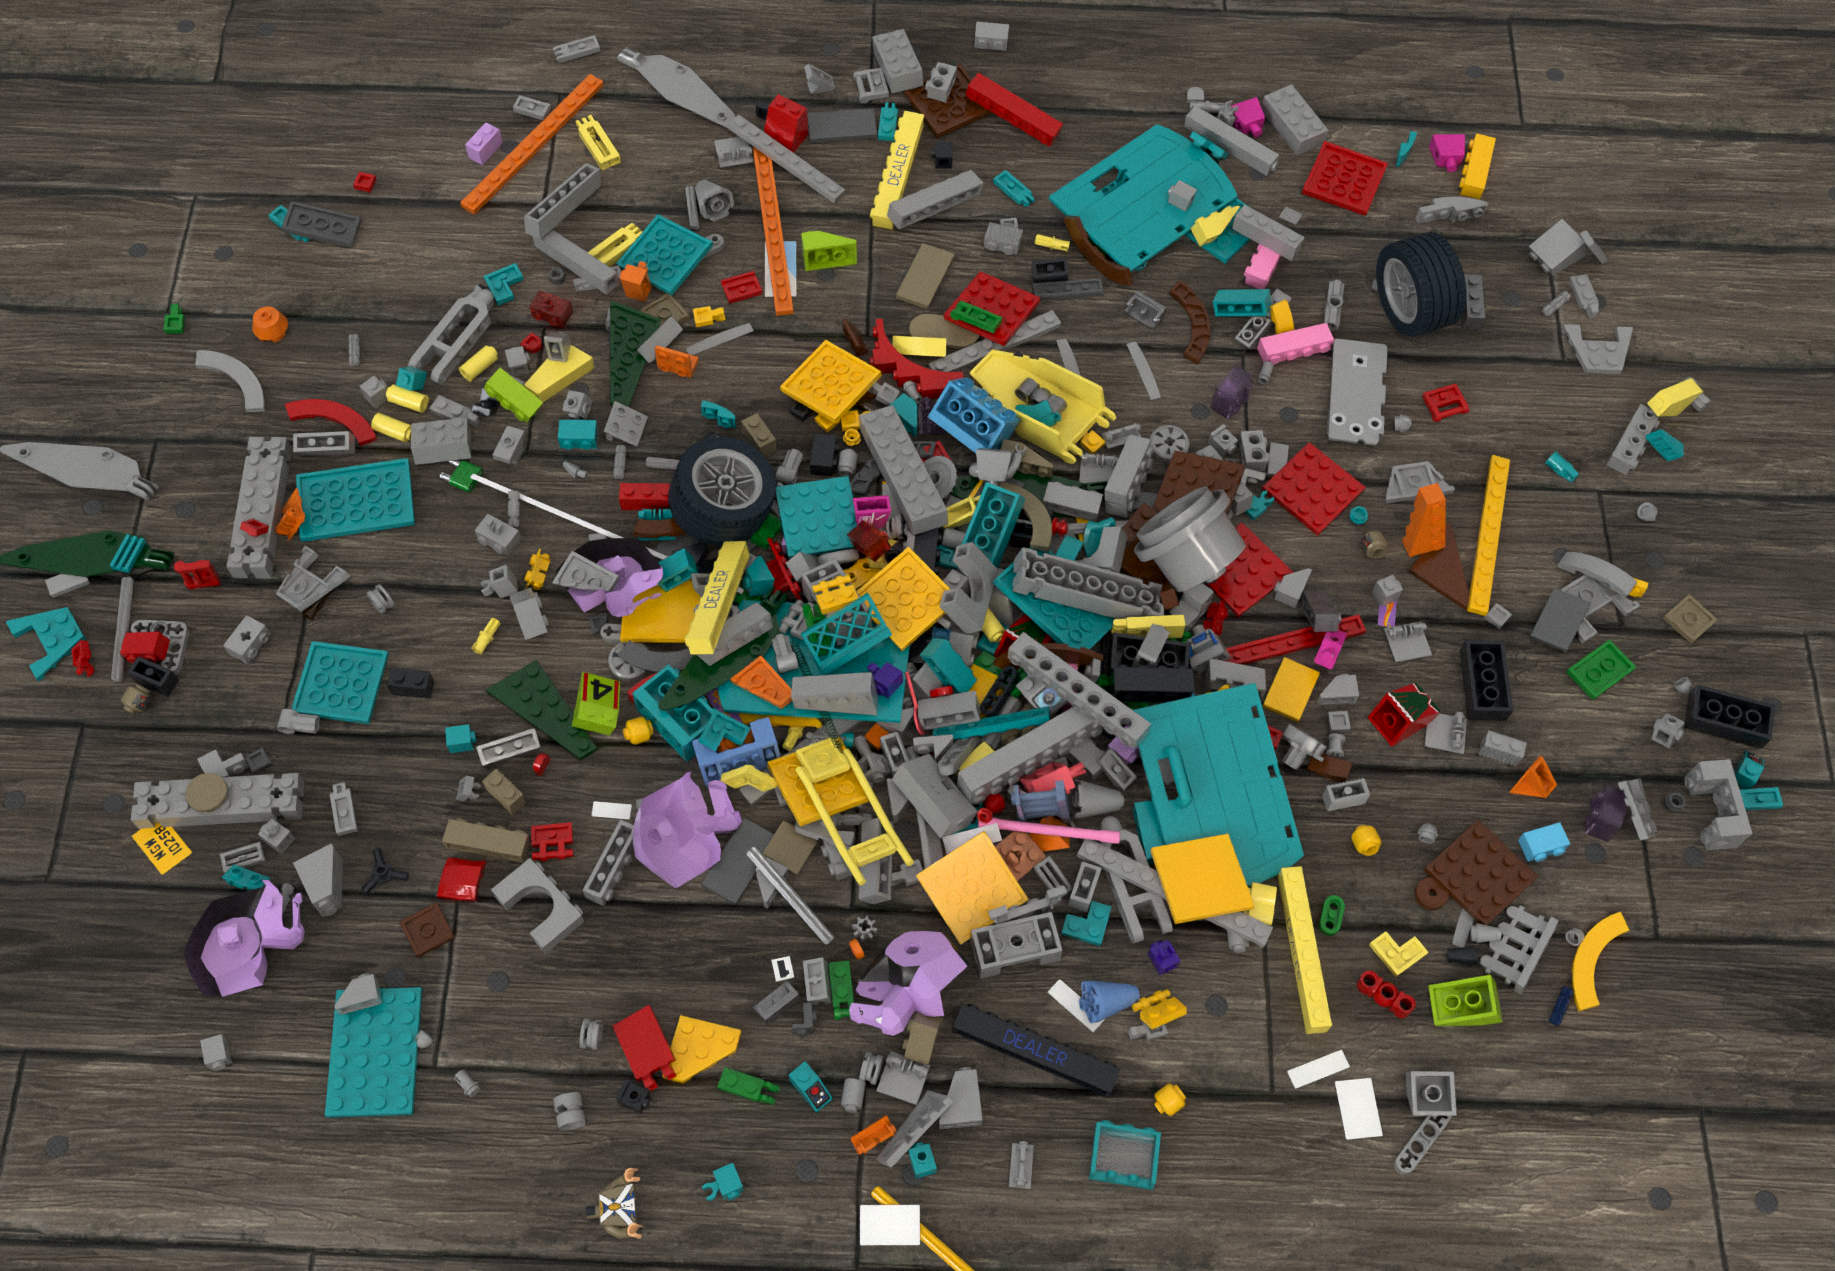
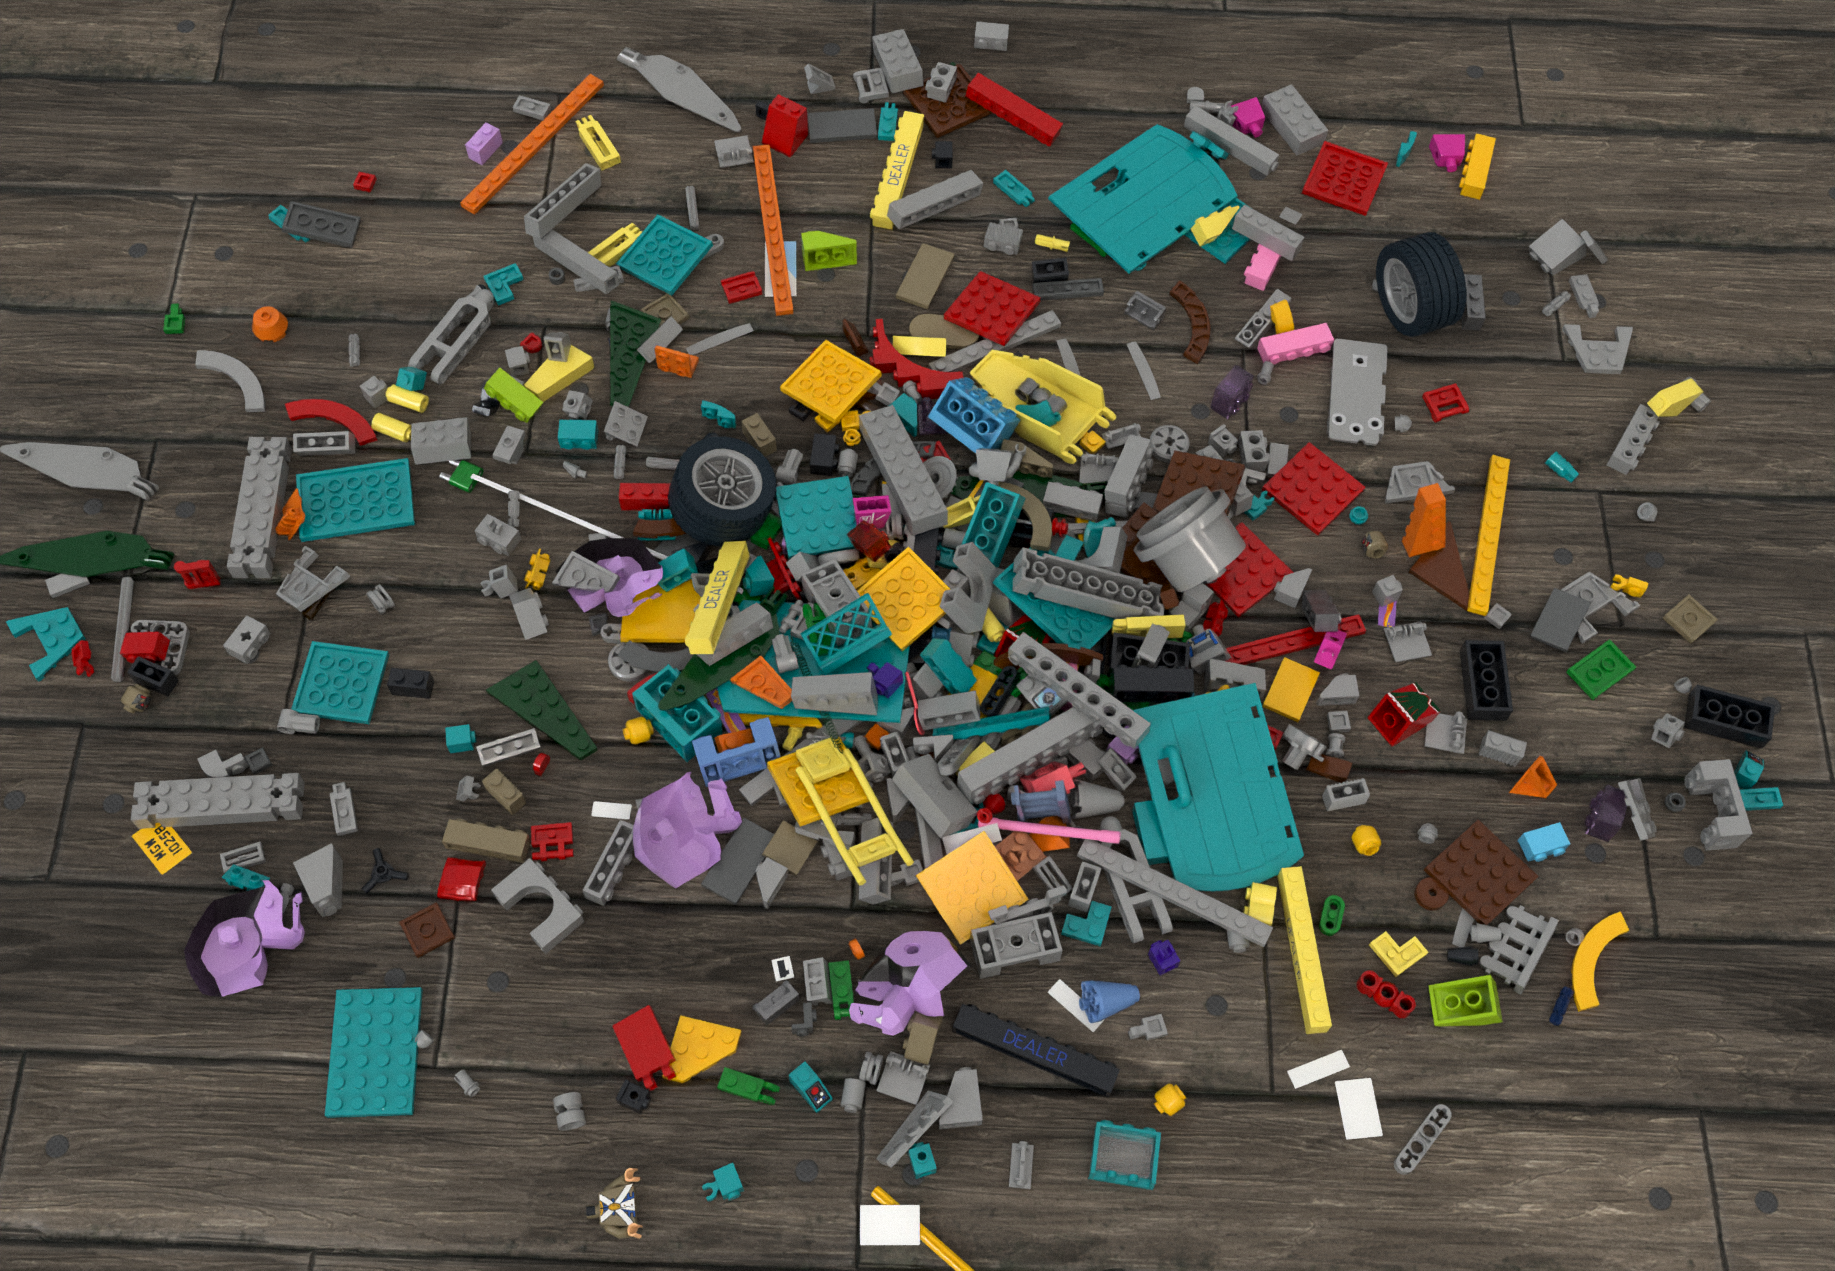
teal tile [110,534,146,573] -> none
dark tan tile [185,773,228,813] -> none
light grey brick [200,1034,232,1071] -> none
red plate [240,518,269,537] -> none
light grey brick [258,819,295,854] -> none
light grey slope [335,973,382,1015] -> none
light grey hinge [429,395,480,427] -> none
light yellow brick [459,345,498,382] -> none
light yellow axle [471,618,500,655] -> none
clear red brick [529,290,573,328] -> none
light grey hinge [553,35,601,63] -> none
lime slope [572,672,620,736] -> none
light grey wheel [580,1018,603,1050] -> none
orange brick [620,261,652,302] -> none
yellow plate [693,306,726,327] -> none
light grey cone [695,179,734,222] -> none
teal plate [698,709,750,751] -> none
light yellow plate [720,765,777,792] -> none
light grey plate [728,115,845,203] -> none
light grey axle [747,846,834,944] -> none
yellow plate [812,575,859,615] -> none
orange hinge [850,1115,897,1155] -> none
light grey gear [852,915,877,942] -> none
red tile [929,686,954,698] -> none
green plate [950,301,1002,334] -> none
reddish brown tile [1064,215,1133,286] -> none
yellow plate [1132,989,1187,1029] -> none
yellow tile [1150,834,1254,924] -> none
light grey brick [1168,180,1197,212] -> none
teal brick [1213,289,1272,316] -> none
light grey piece [1324,280,1344,332] -> none
light grey slope [1405,1071,1457,1116] -> none
light grey slope [1415,197,1488,224] -> none
light grey slope [1557,552,1637,596] -> none
teal slope [1646,429,1684,461] -> none

